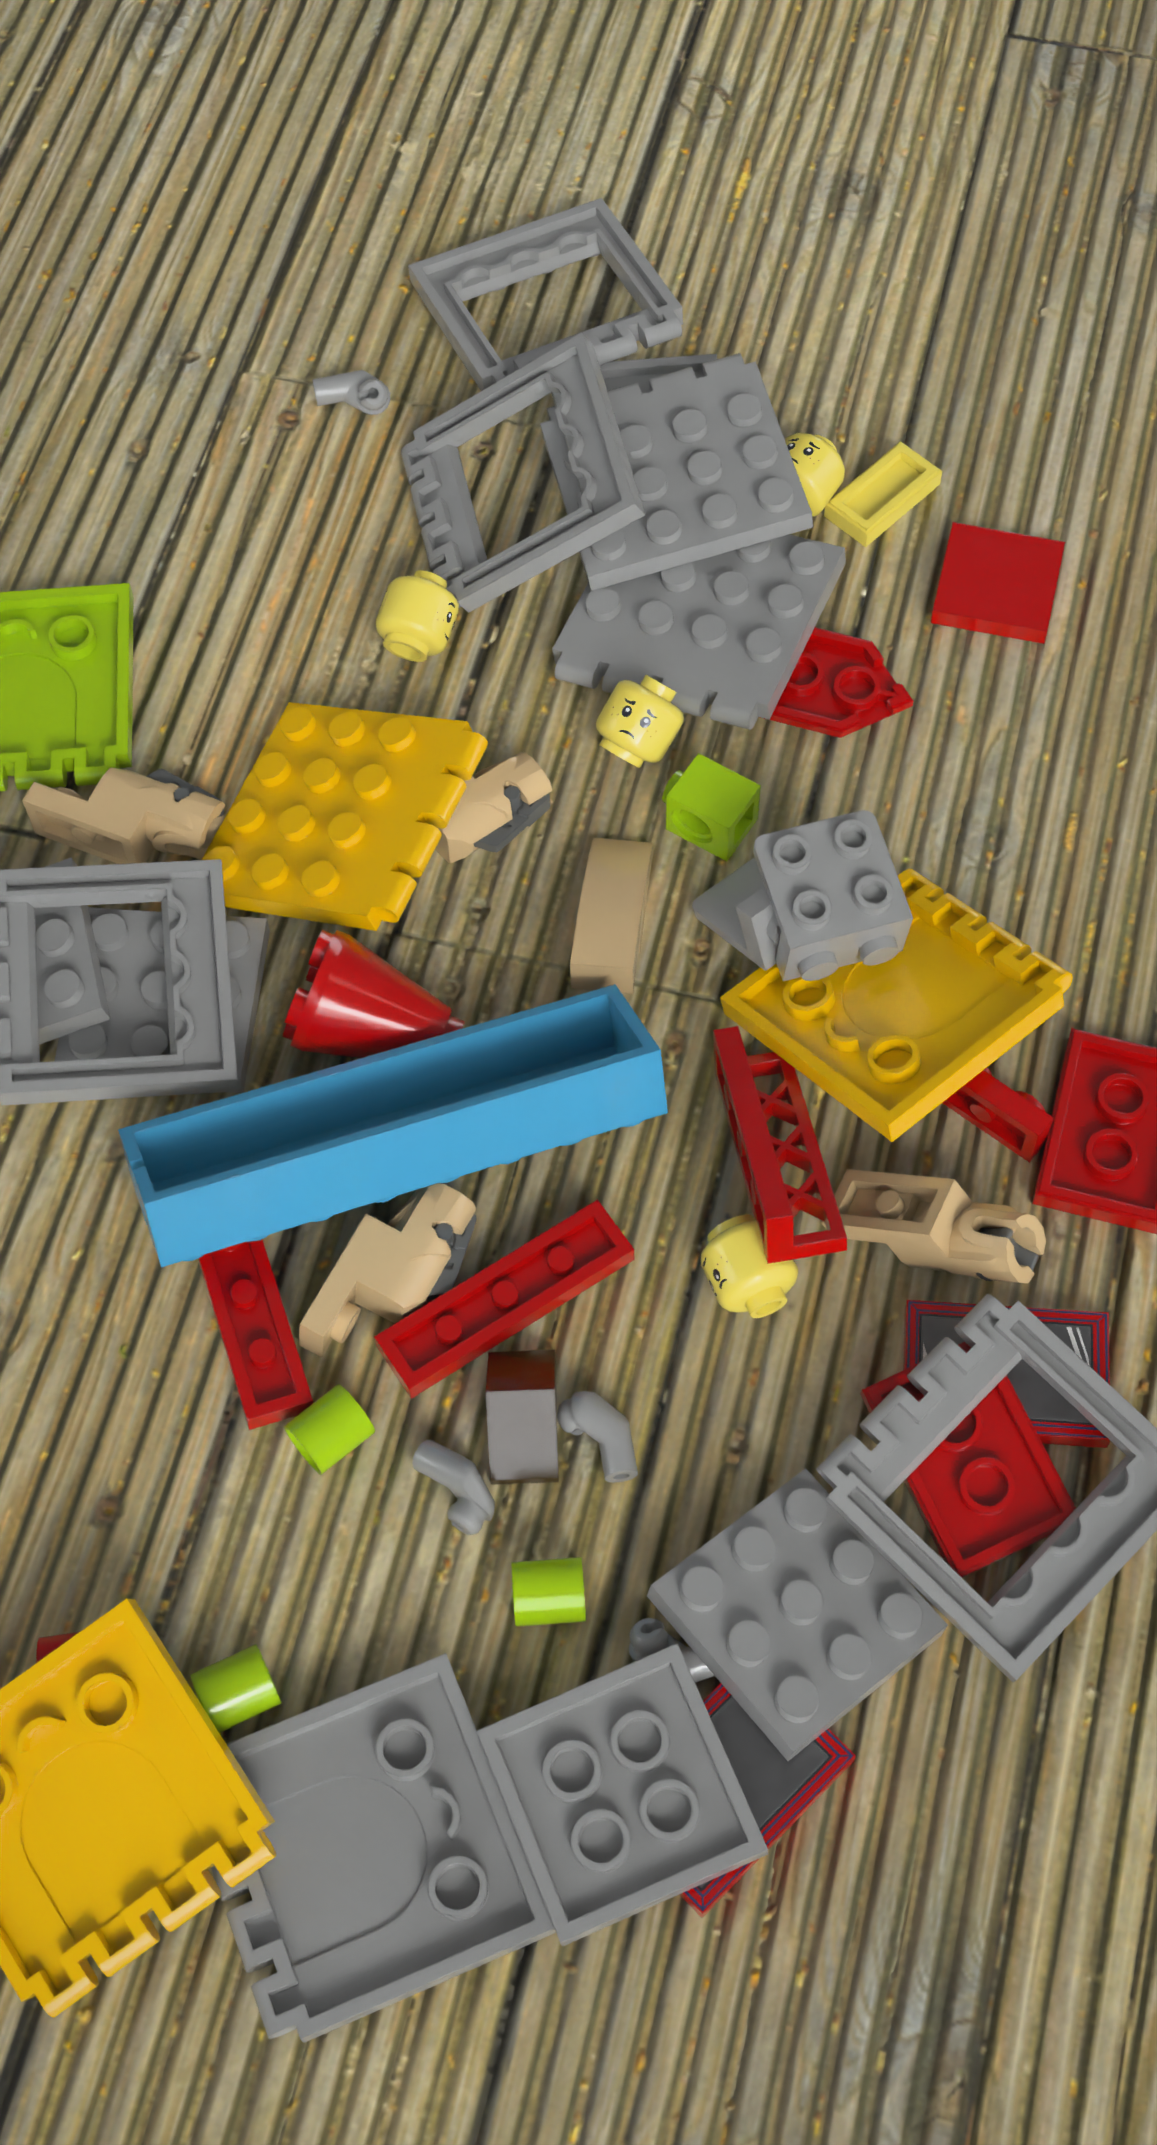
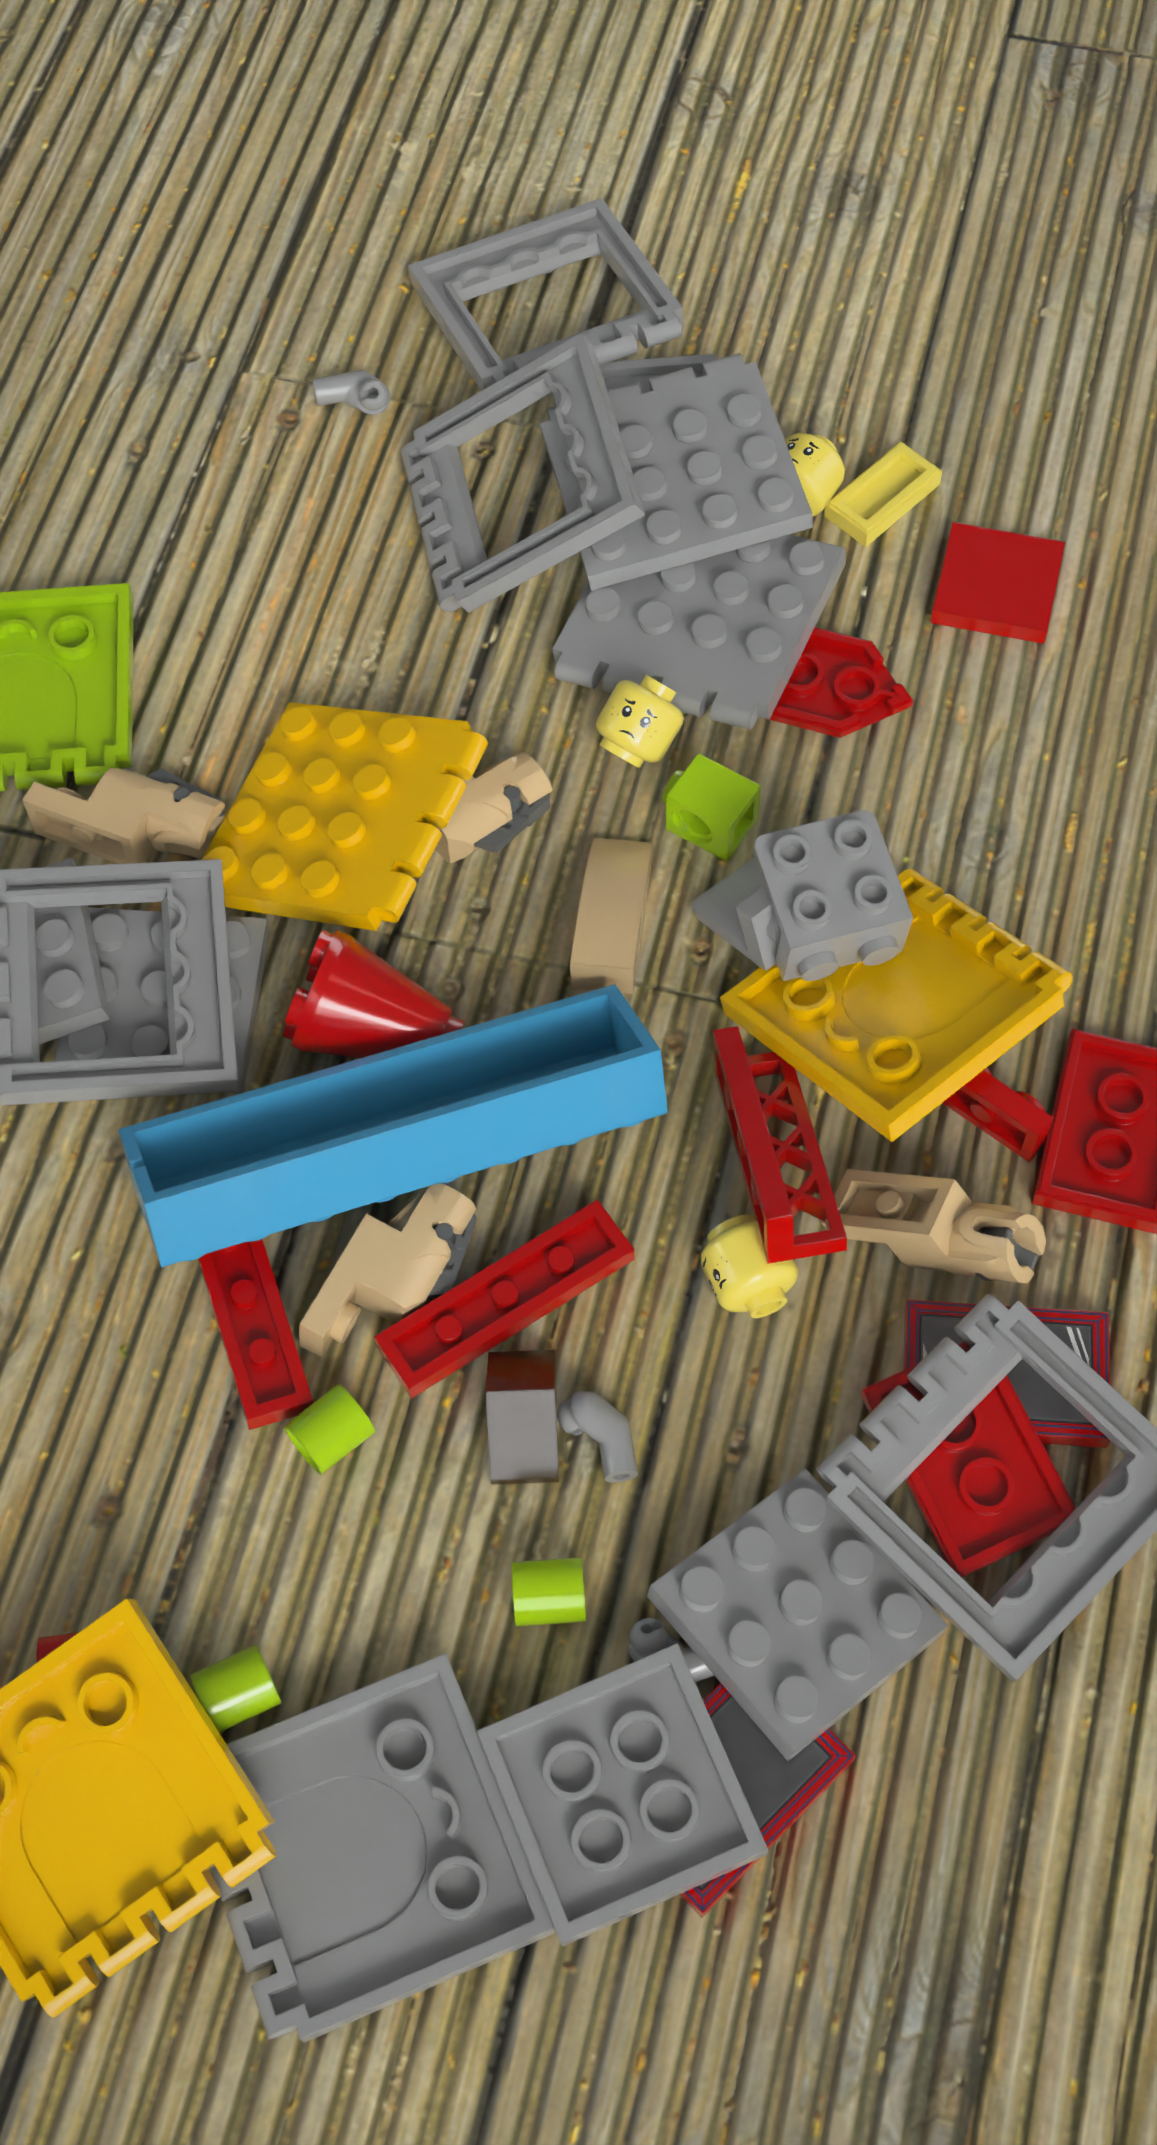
light yellow head [376,570,459,662] -> none
light grey arm [413,1440,495,1535] -> none

